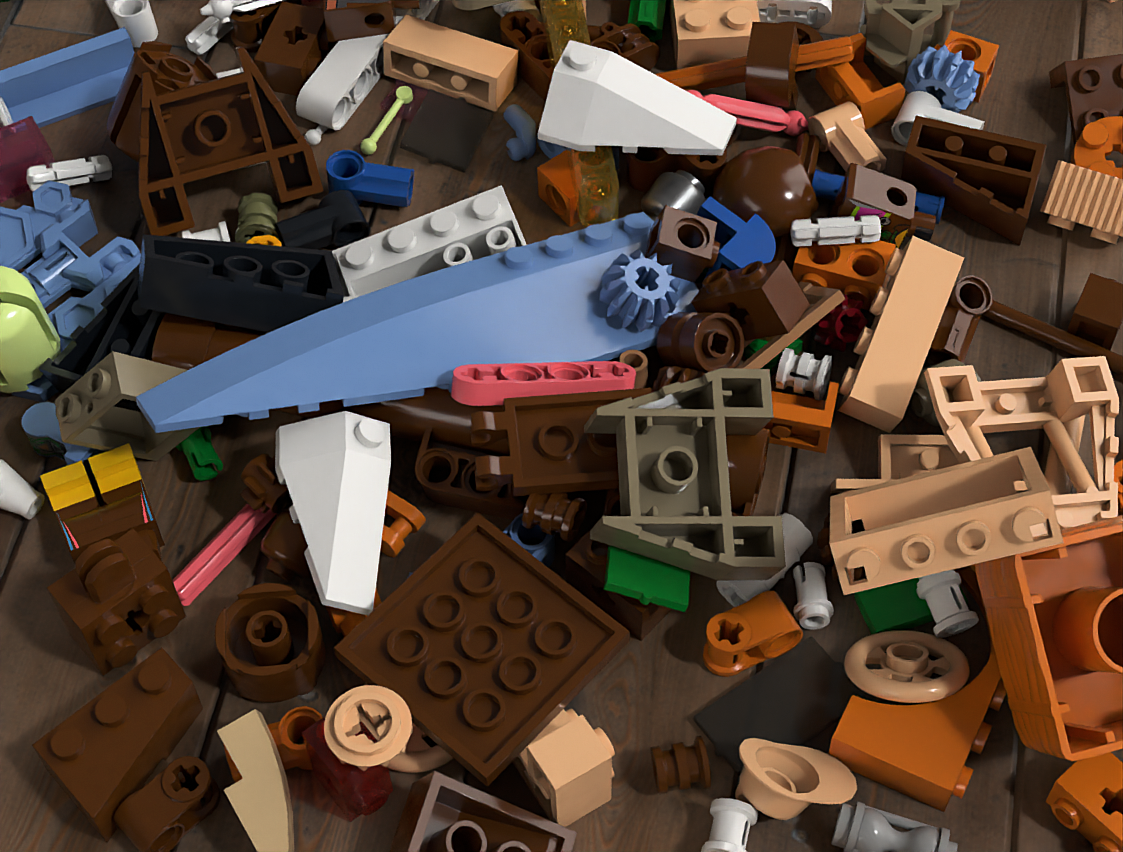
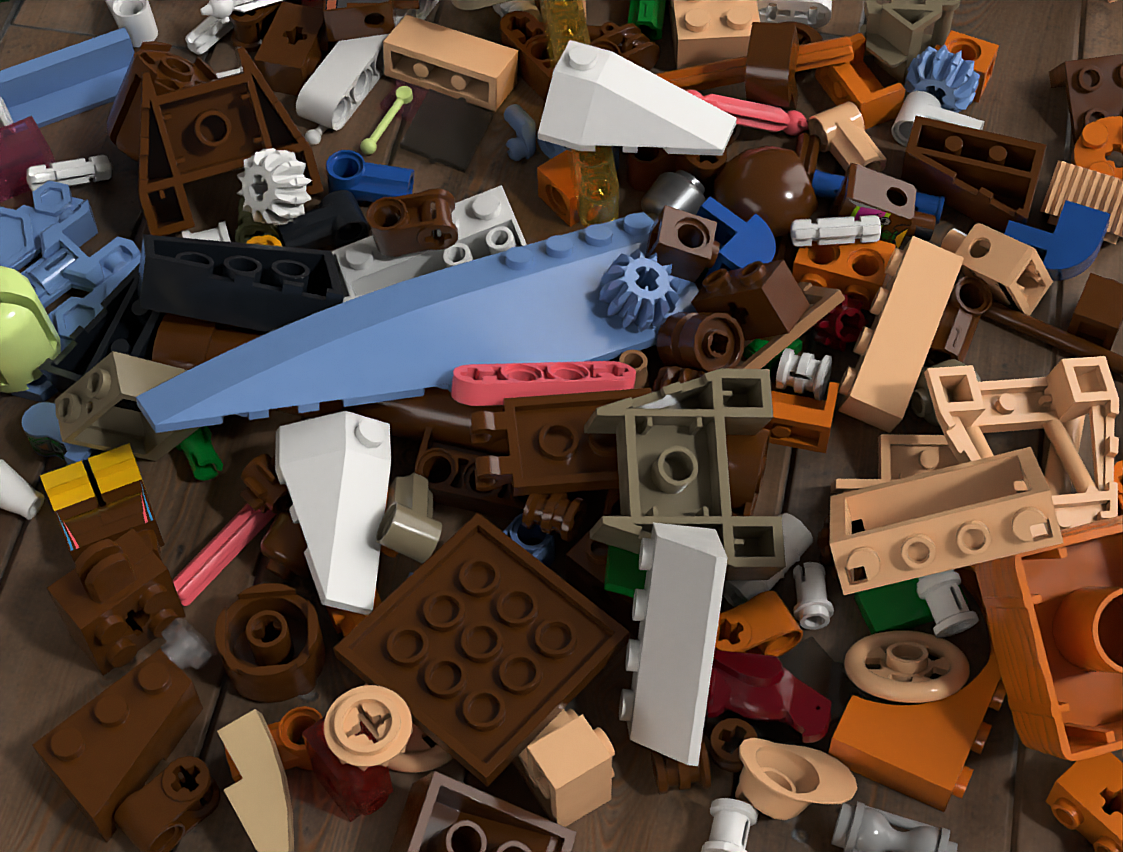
none -> clear plate [161,618,218,670]
none -> white gear [237,148,312,225]
none -> reddish brown piece [366,188,458,257]
none -> dark tan piece [376,473,442,563]
none -> white slope [619,522,728,766]
none -> dark red animal [705,650,832,743]
none -> reddish brown bush [709,718,757,772]
none -> light nougat torso [941,223,1053,316]
none -> blue brick [1004,200,1110,281]

